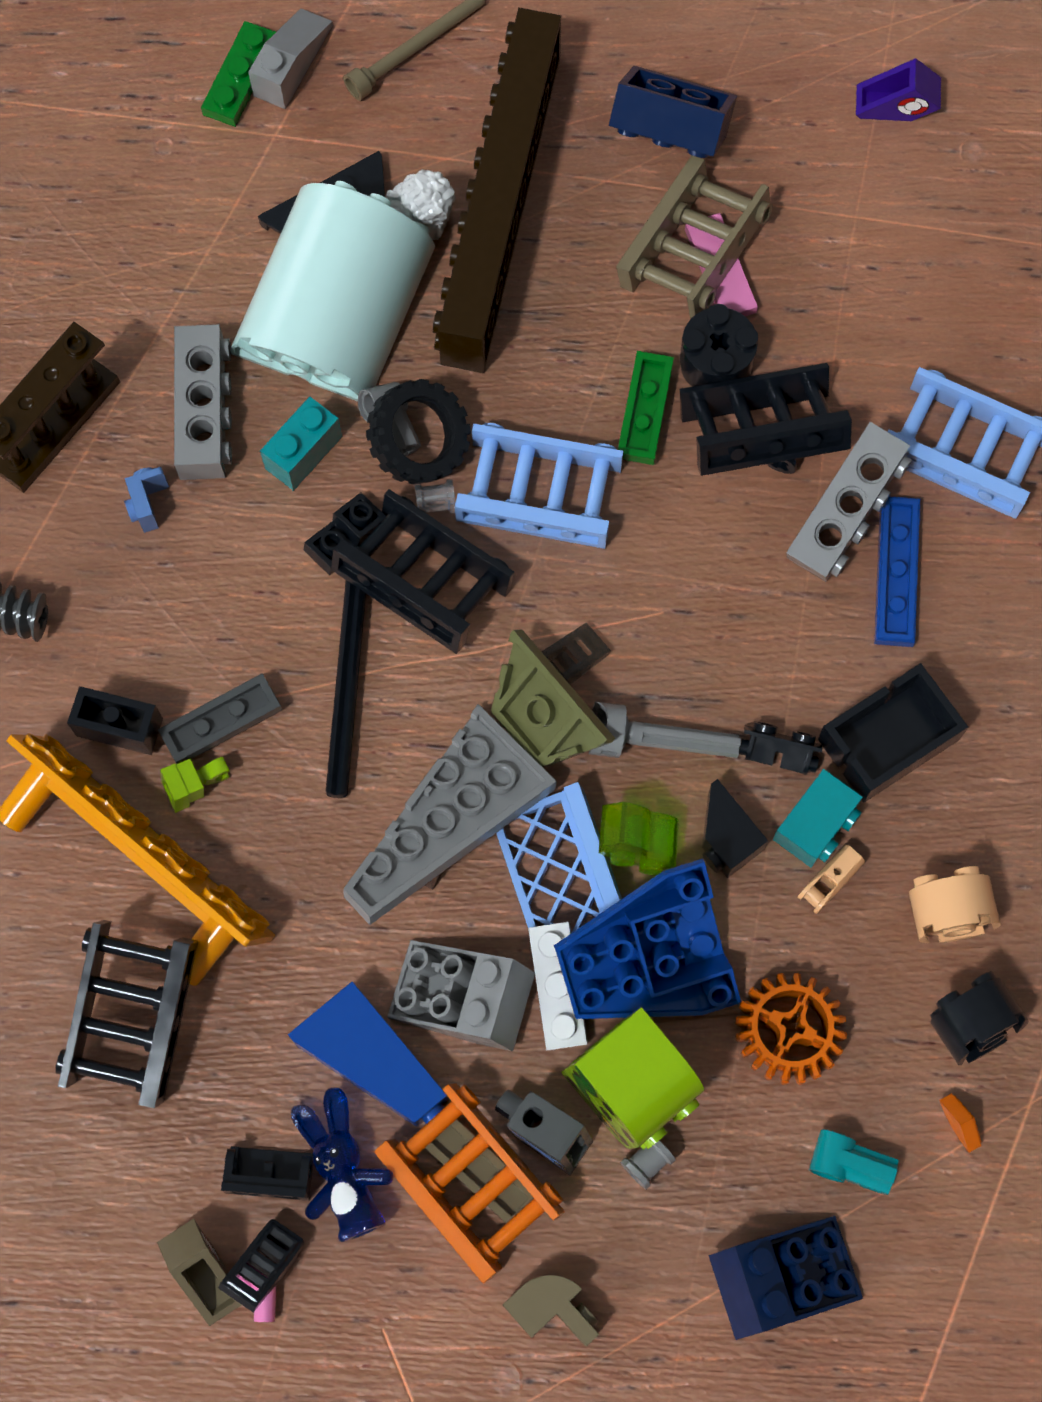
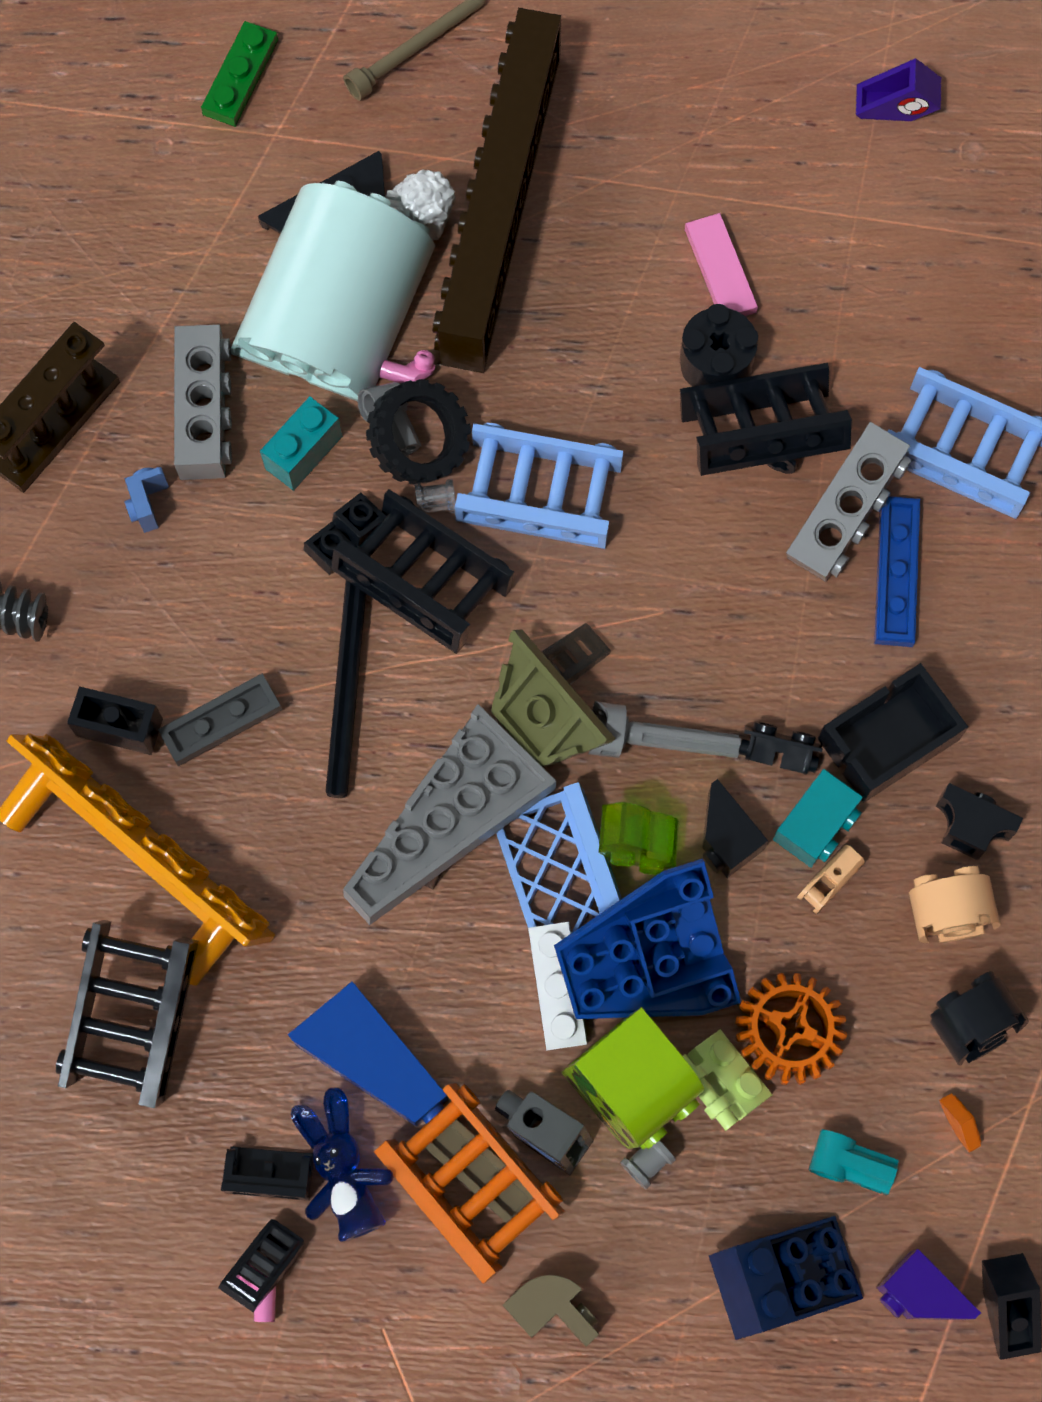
dark tan slope [157,1218,242,1326] -> none
lime piece [160,757,230,813] -> none
light grey slope [248,9,333,109] -> none
light grey slope [387,940,535,1051] -> none
dark blue brick [608,65,737,158] -> none
dark tan fence [616,155,773,318] -> none
green plate [618,351,674,465] -> none
none -> bright pink arm [380,350,435,384]
none -> yellowish green plate [683,1029,773,1131]
none -> dark purple slope [876,1249,981,1320]
none -> black brick [936,783,1023,860]
none -> black slope [982,1253,1042,1360]

